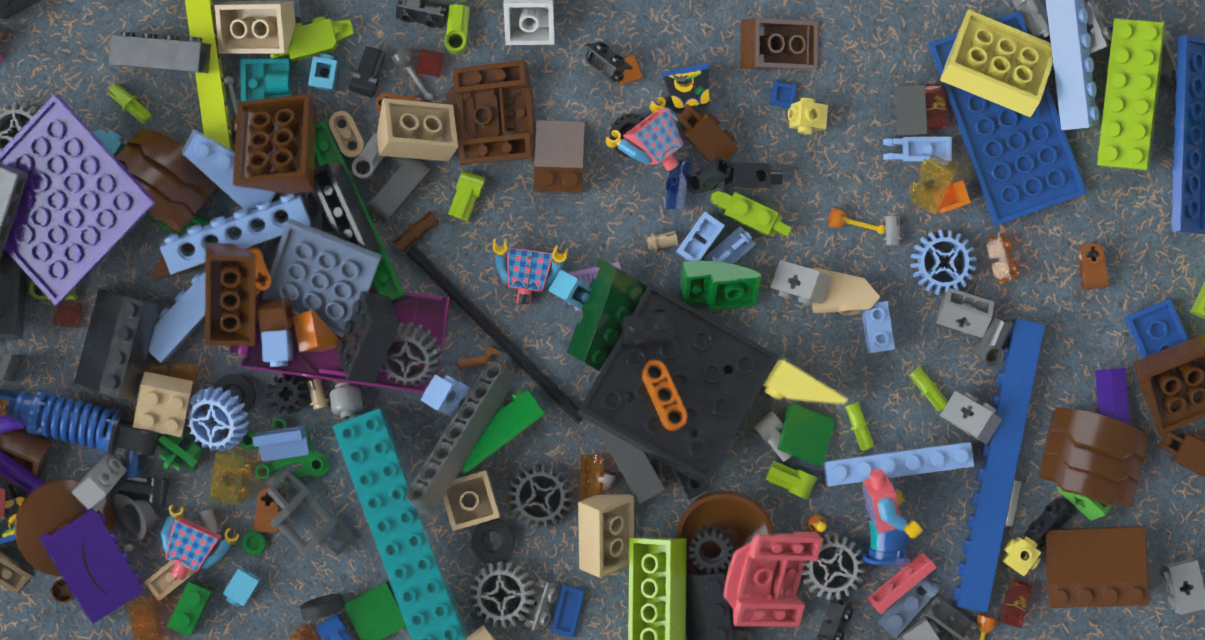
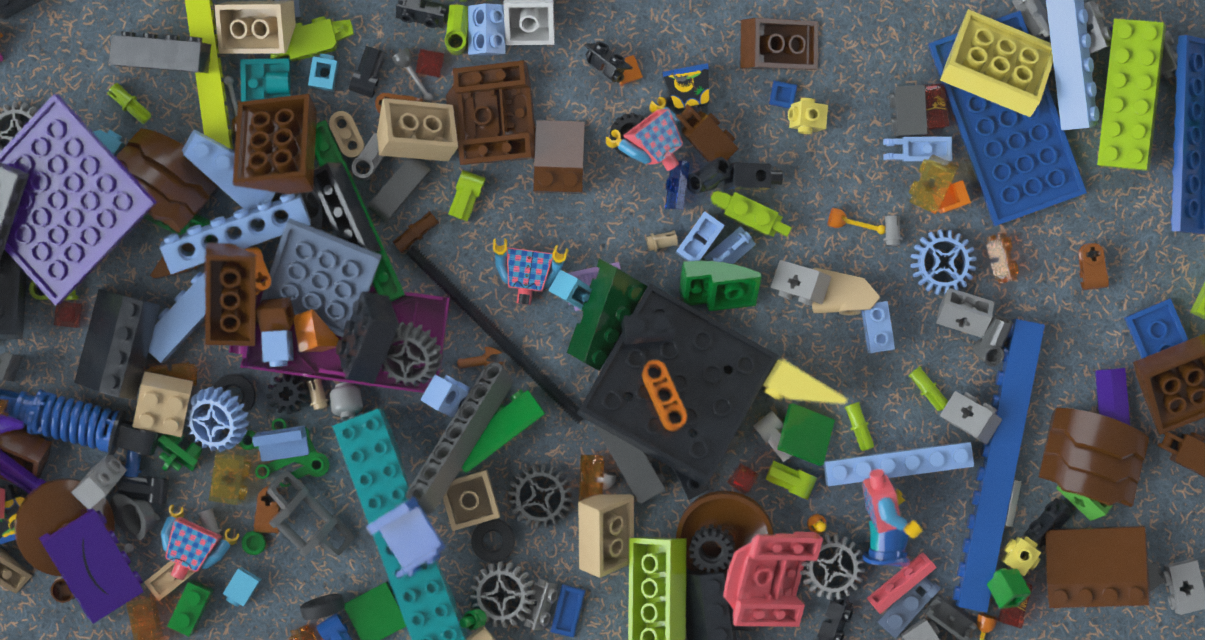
none -> panel [366,497,446,578]
none -> green cylinder [459,609,487,630]
none -> light blue brick [468,3,505,56]
none -> clear red leg [727,462,759,494]
none -> green brick [987,568,1031,609]

